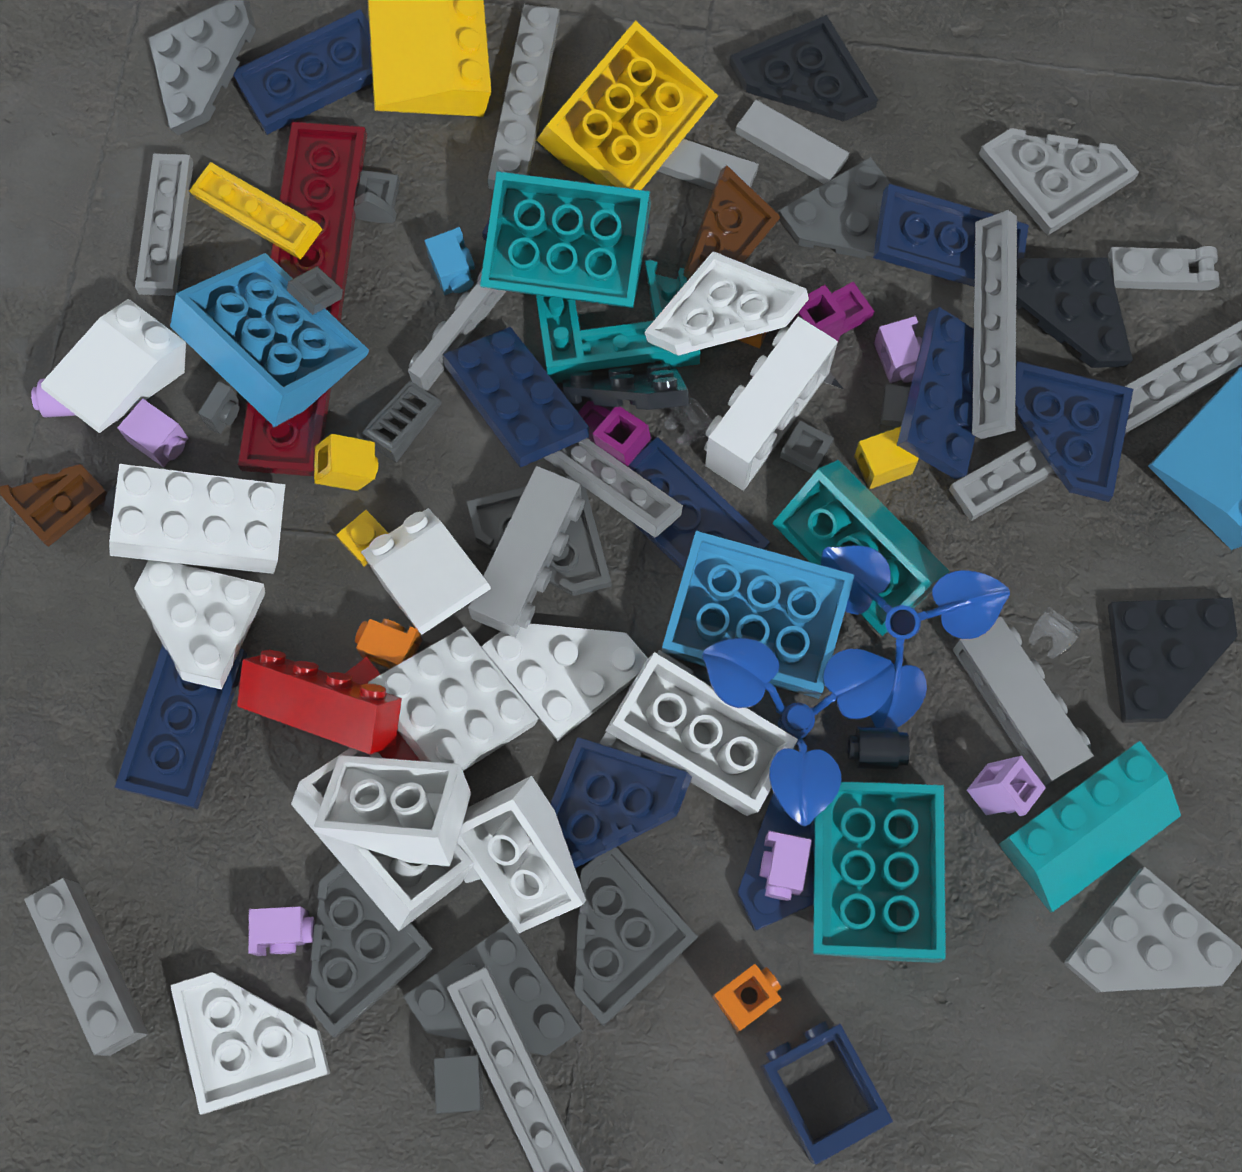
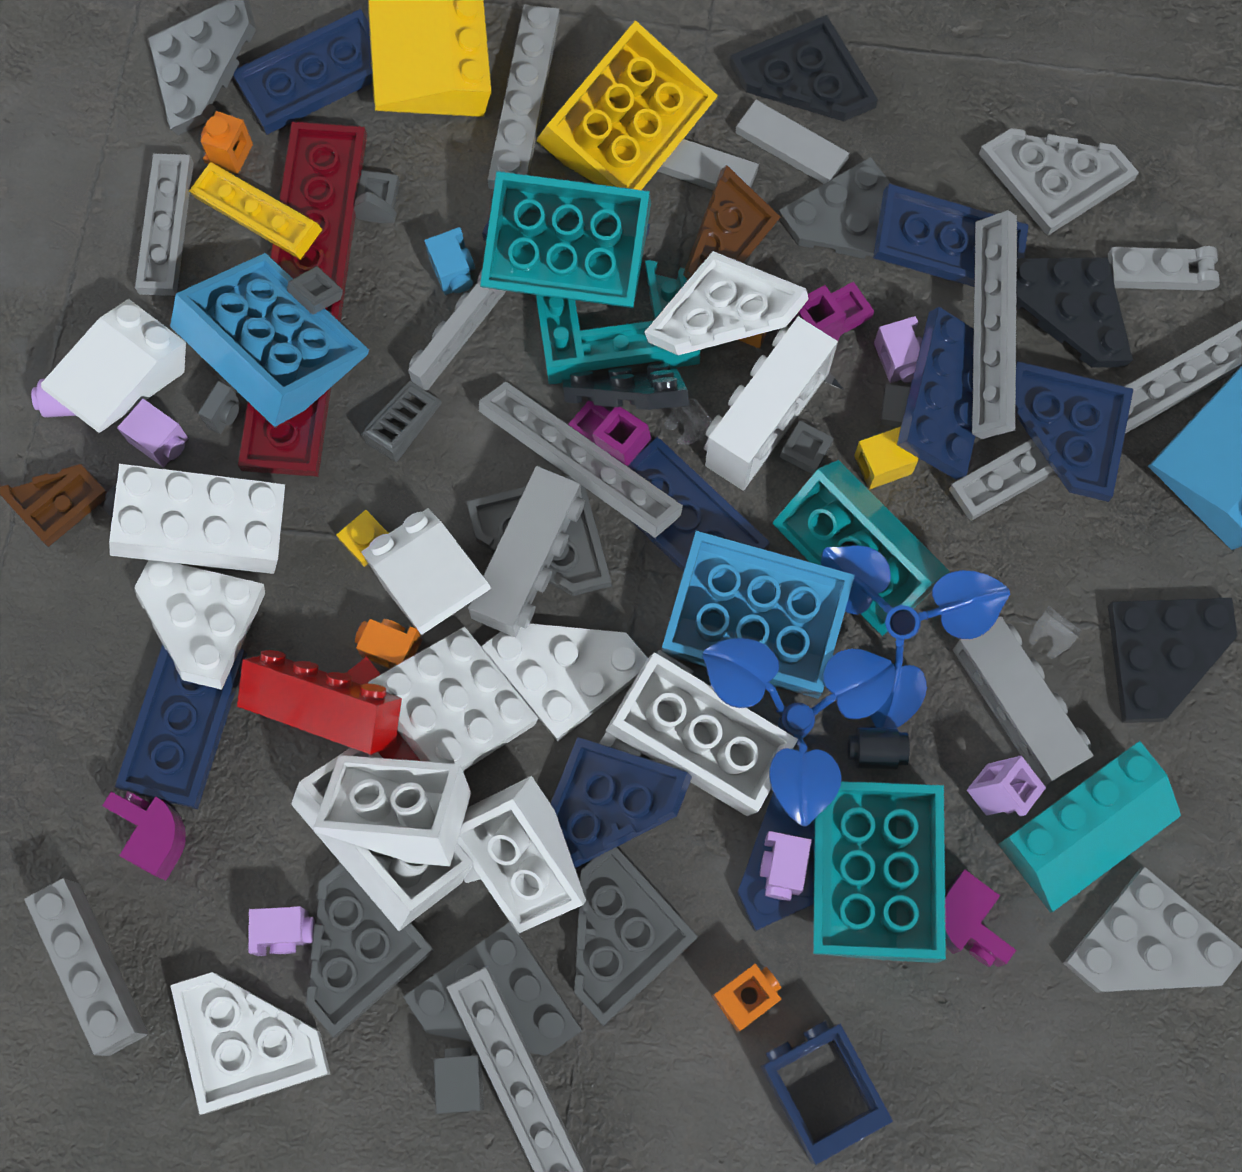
yellow brick [314,434,378,491] -> none
dark blue plate [443,326,589,468] -> none
none -> magenta brick [102,791,186,881]
none -> orange brick [200,111,253,174]
none -> magenta brick [945,869,1016,967]

